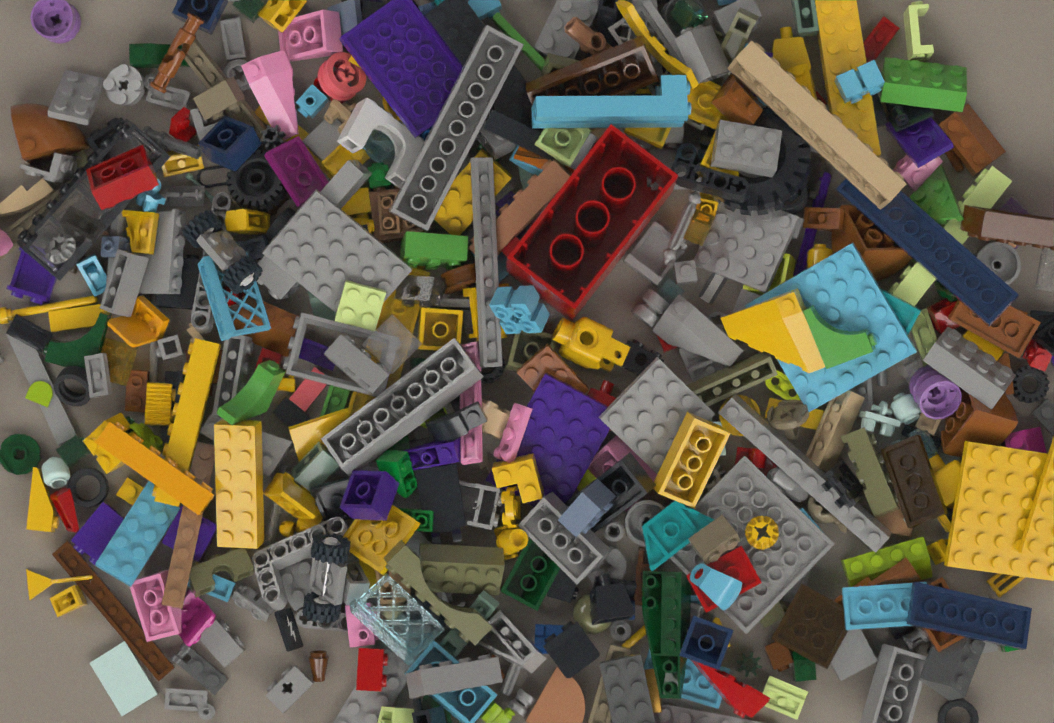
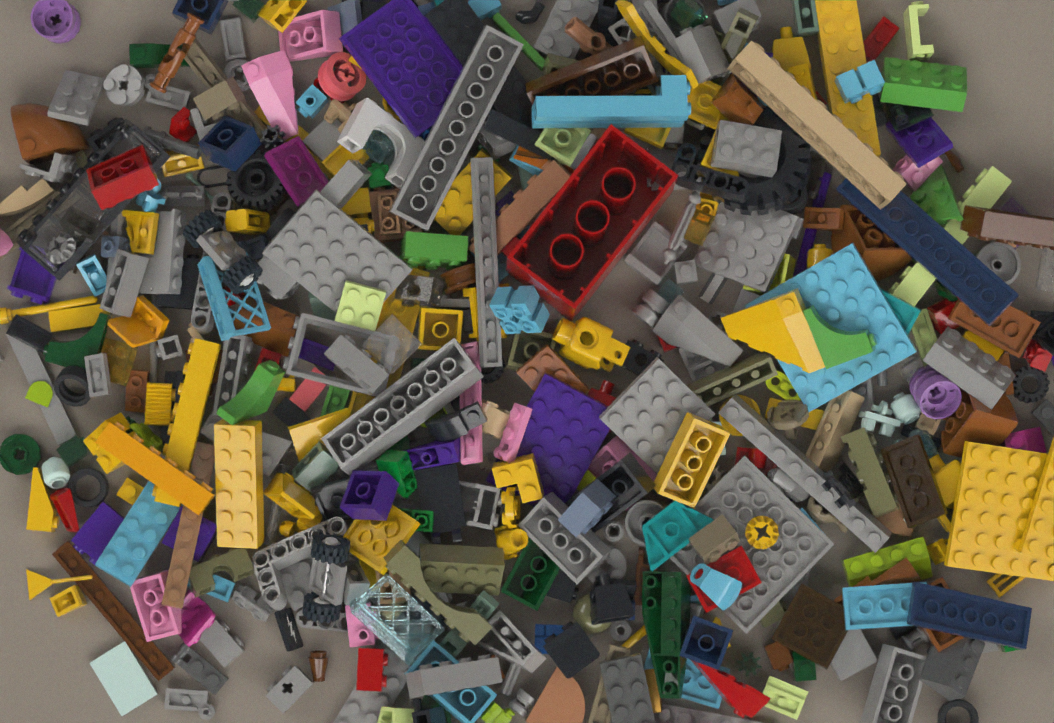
dark orange slope [938,103,1006,176] -> none
none -> black arm [515,1,545,24]

